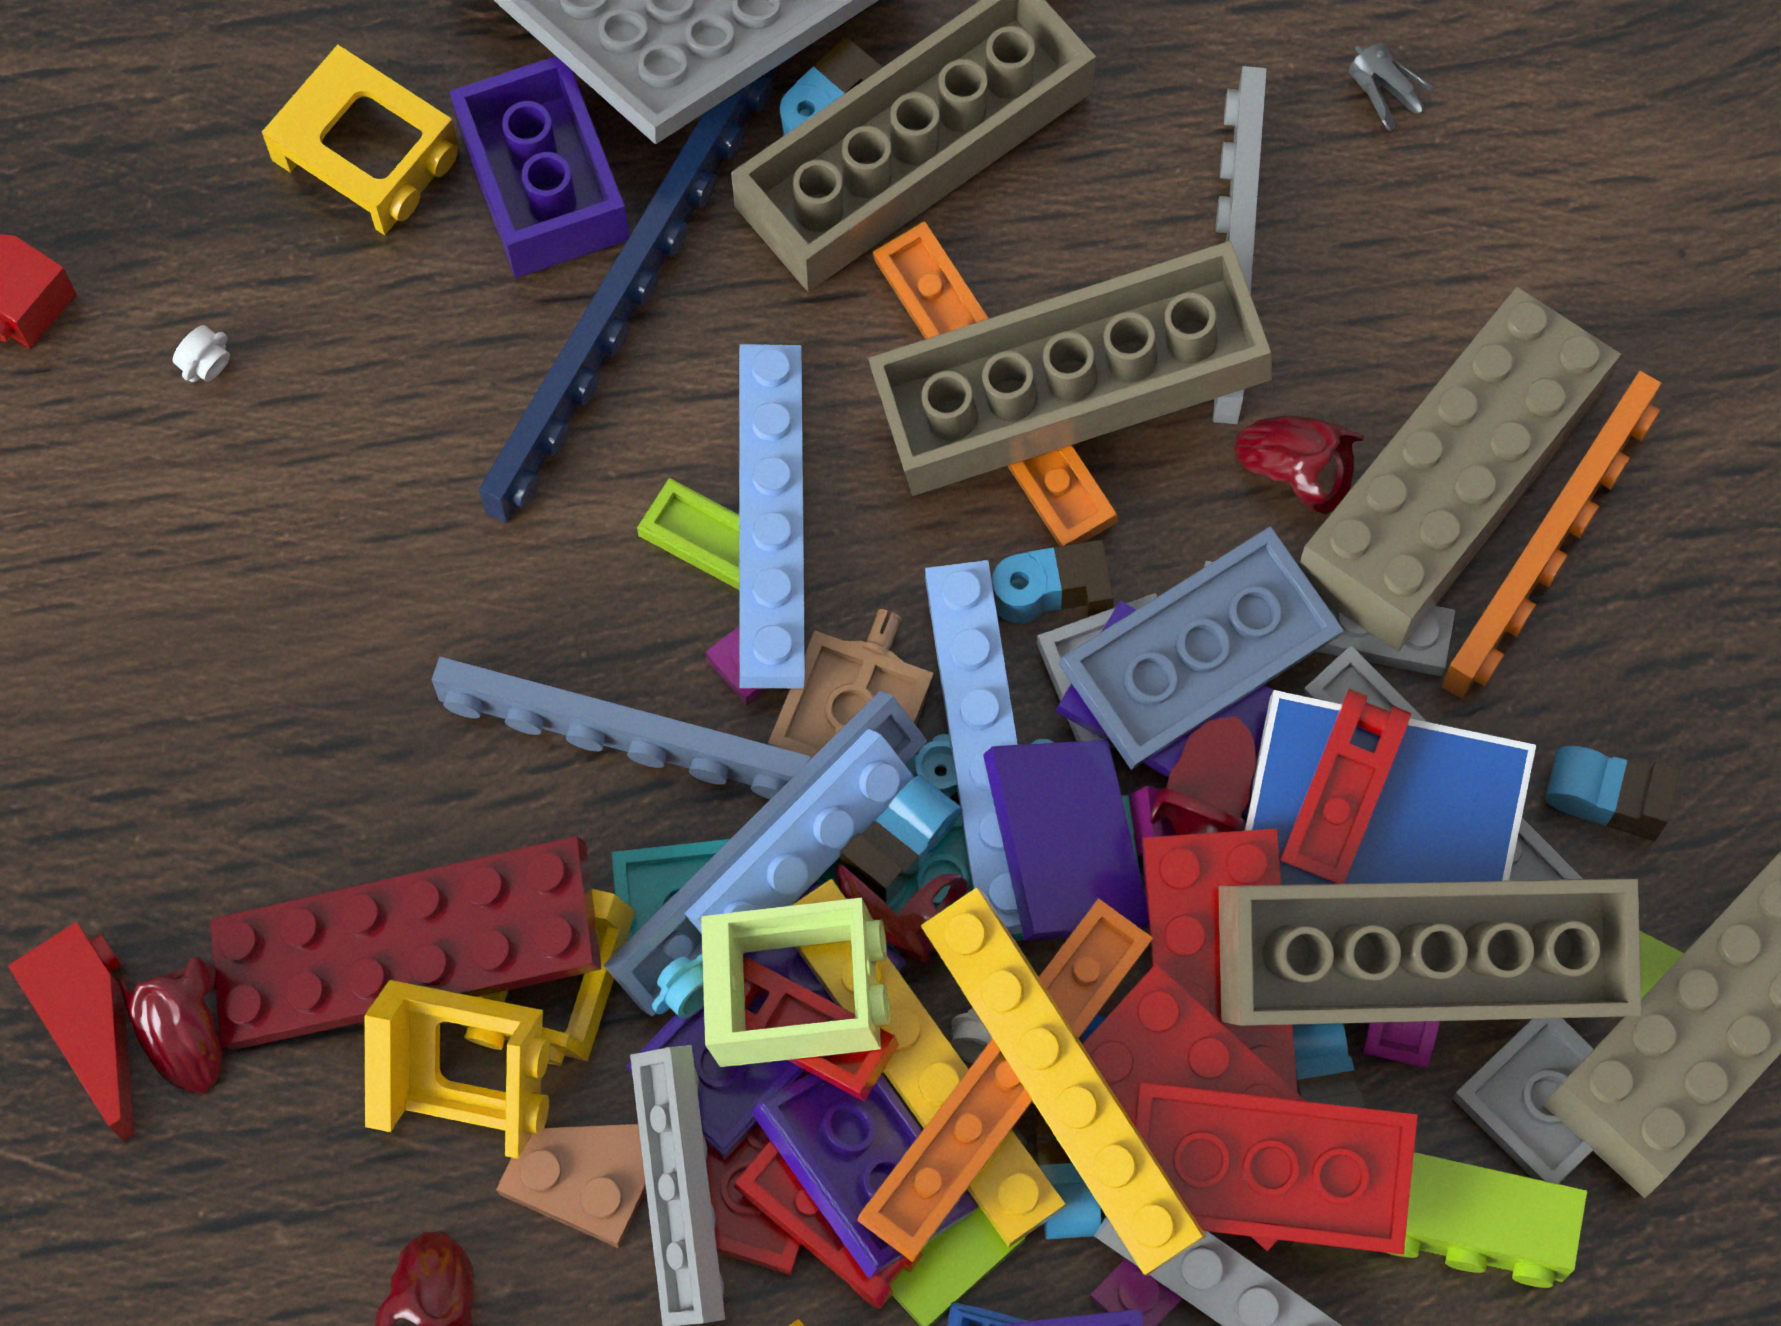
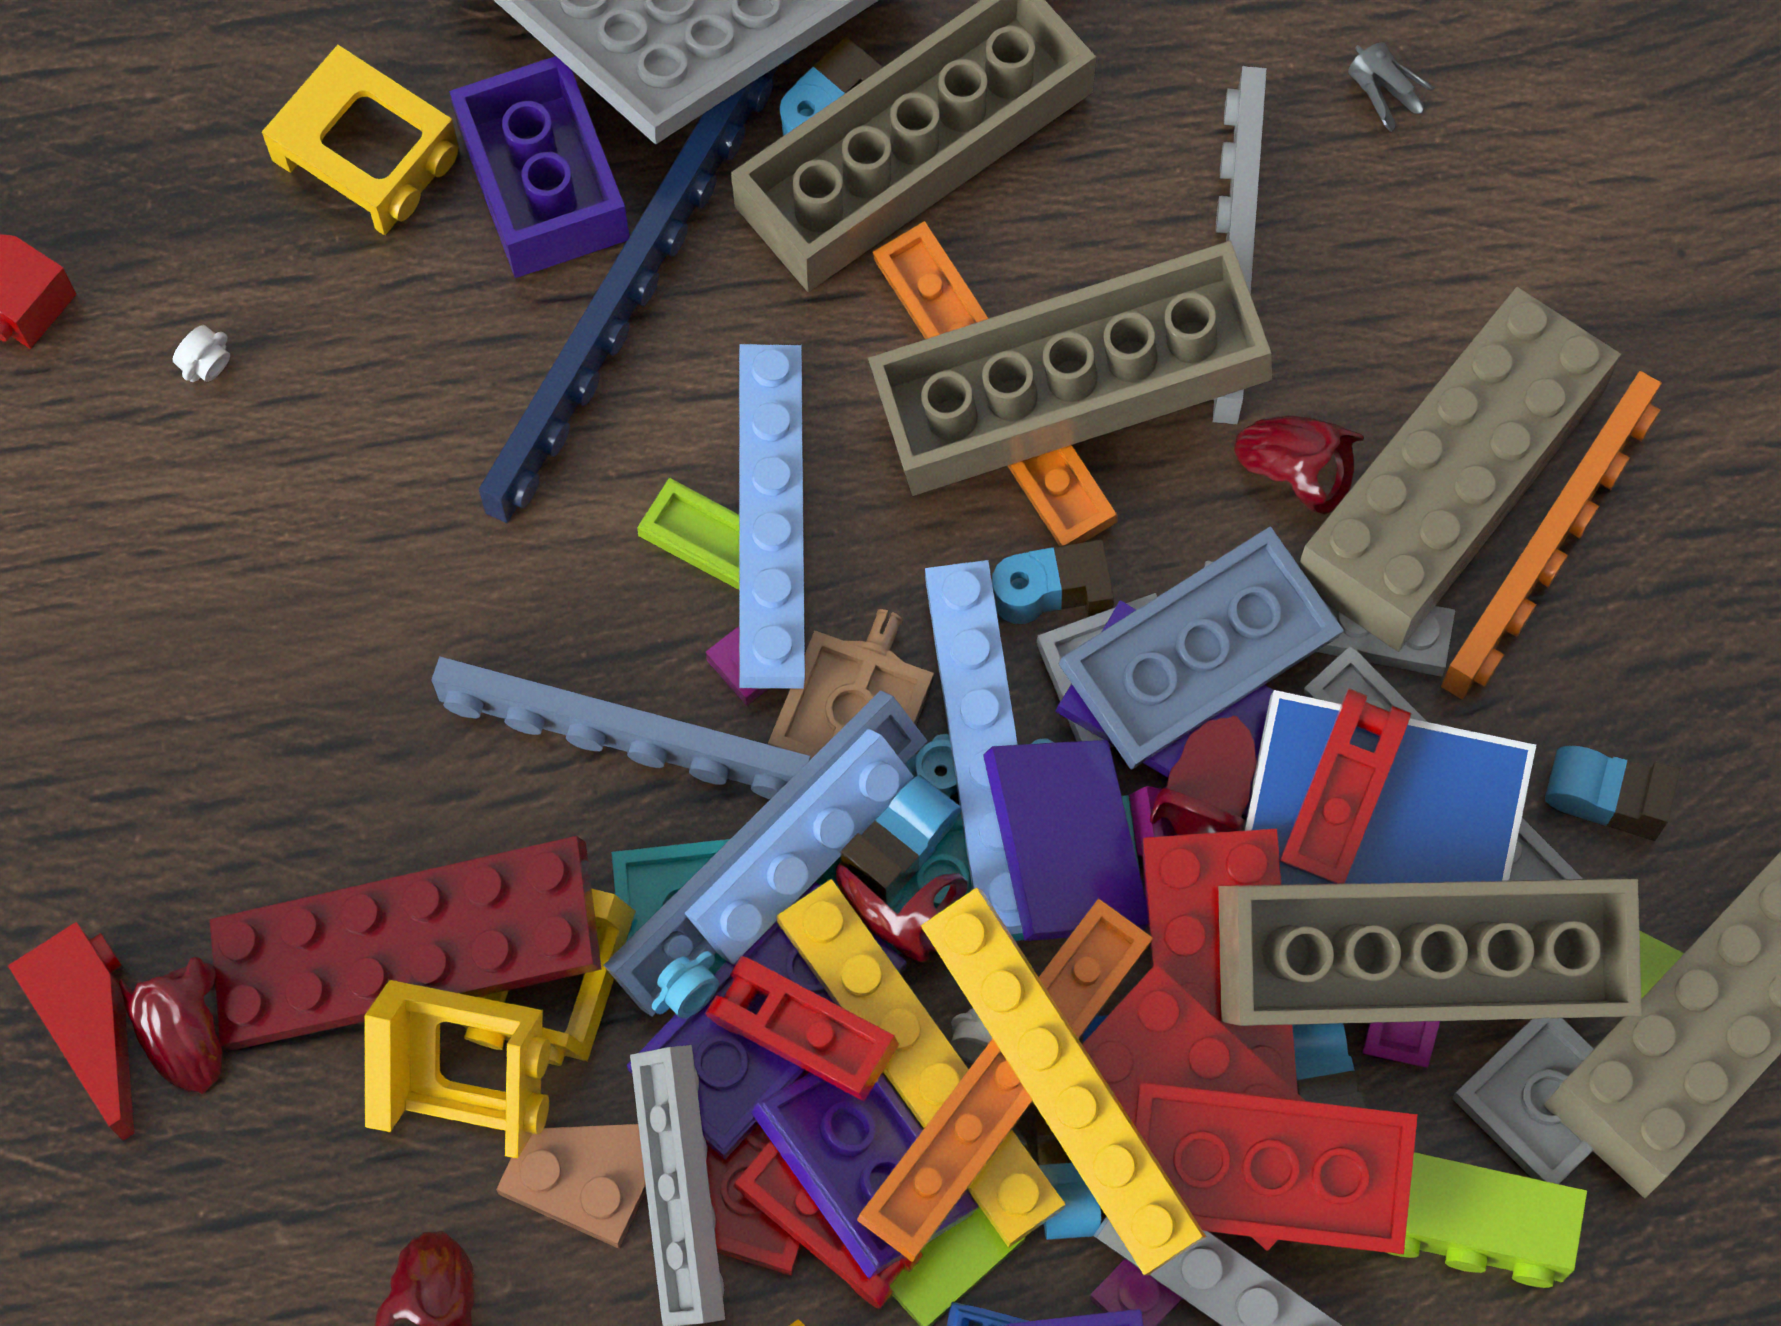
yellowish green window [701,898,890,1067] -> none

